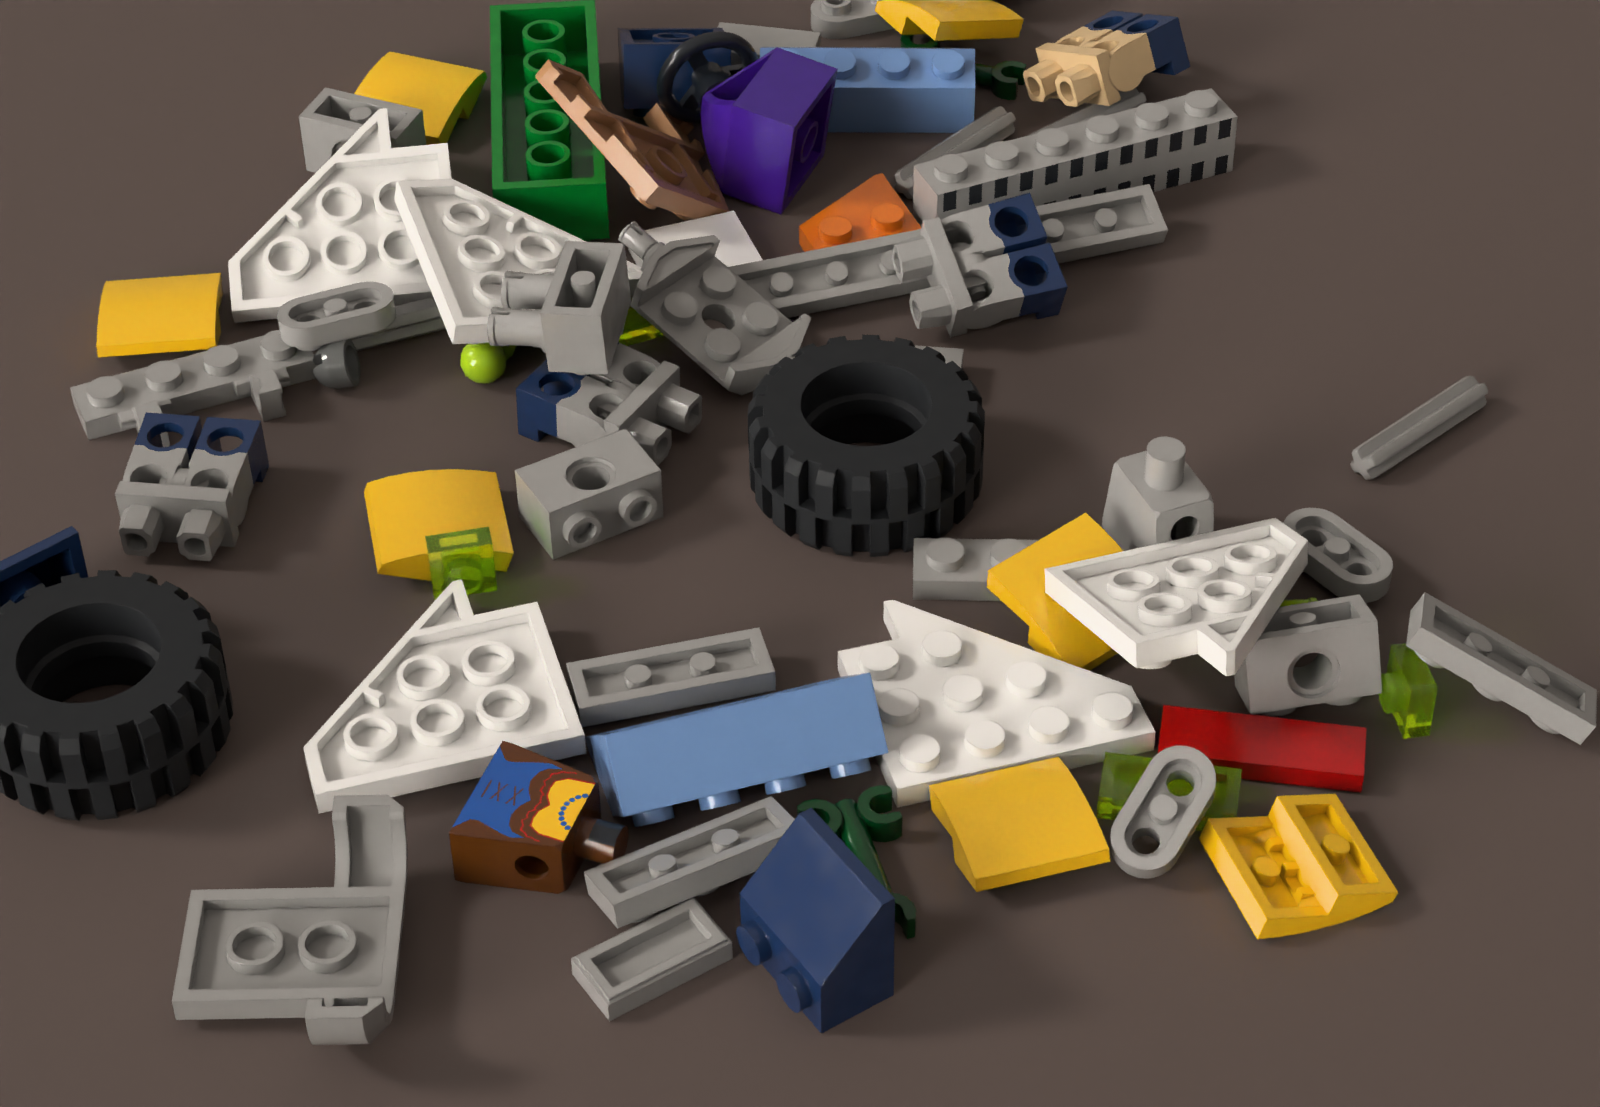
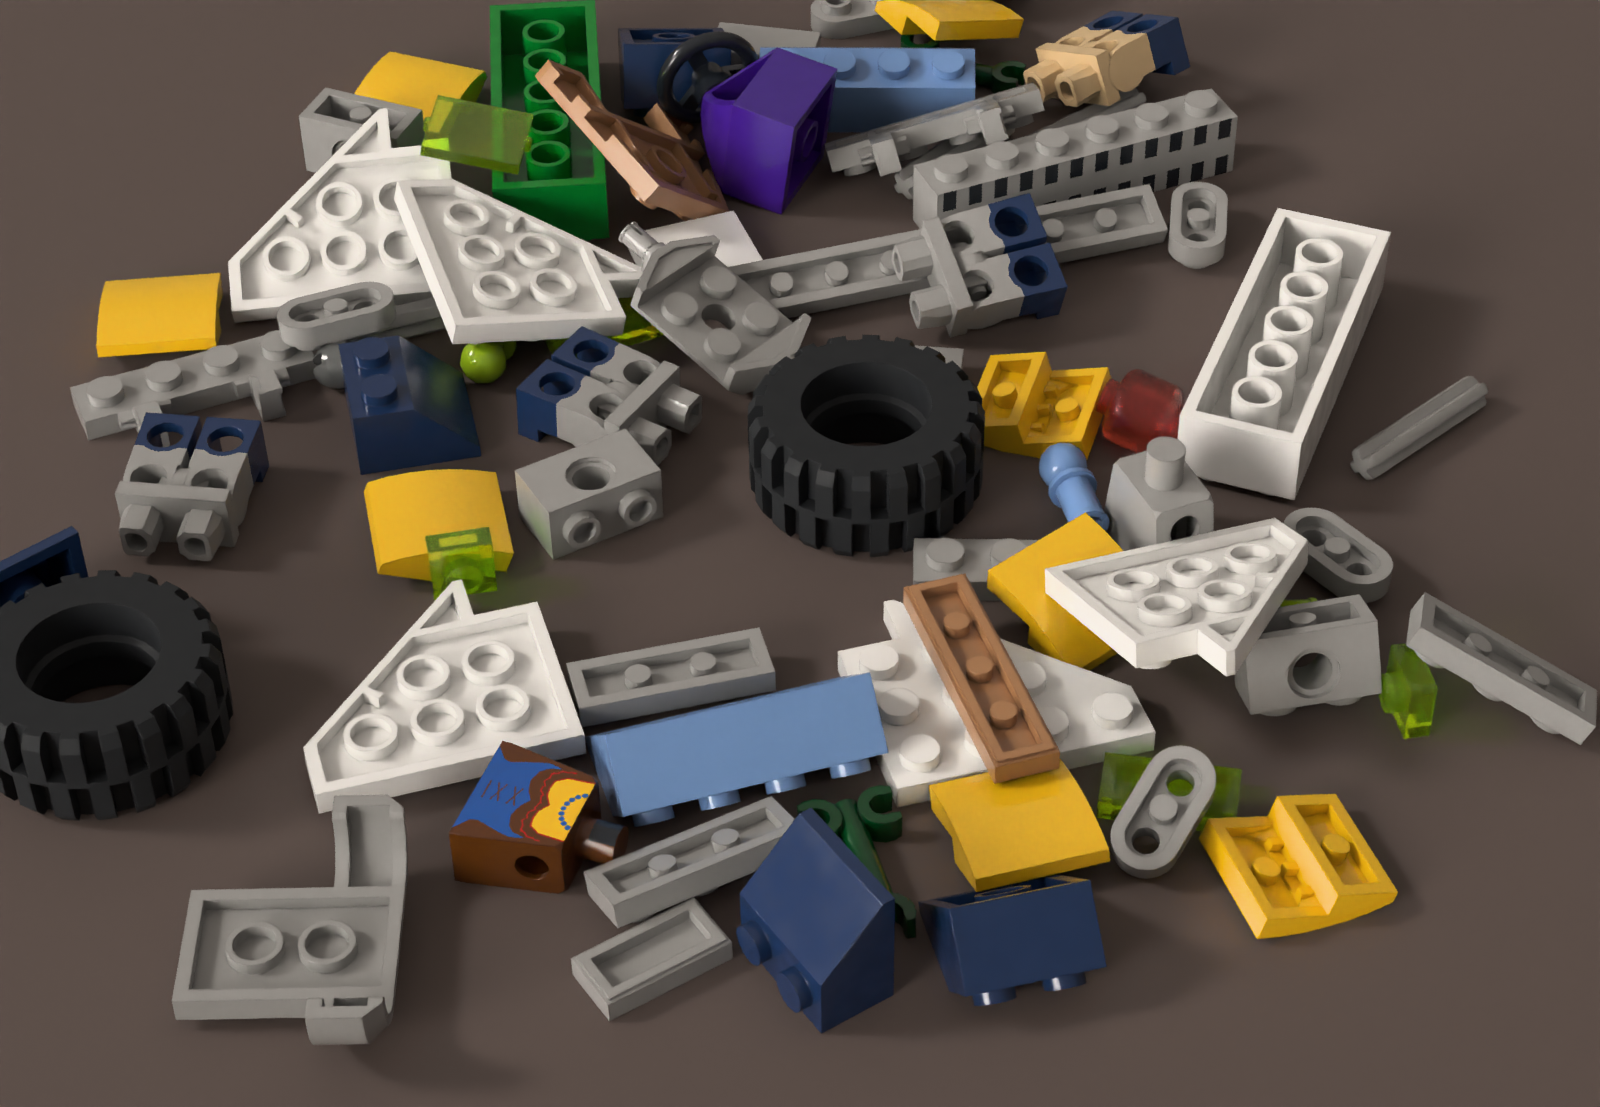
light grey brick [487,241,631,375] -> none
orange wing [799,173,921,252] -> none
red tile [1157,705,1367,793] -> none
none -> dark blue slope [338,335,481,475]
none -> clear neon green piece [420,95,534,175]
none -> light grey hinge [824,82,1045,177]
none -> medium nougat tile [903,573,1060,784]
none -> dark blue slope [918,874,1107,1006]
none -> yellow slope [977,352,1114,460]
none -> medium blue pin [1039,442,1109,531]
none -> clear red head [1095,369,1184,454]
none -> light grey plate [1168,182,1228,269]
none -> white brick [1178,208,1391,500]

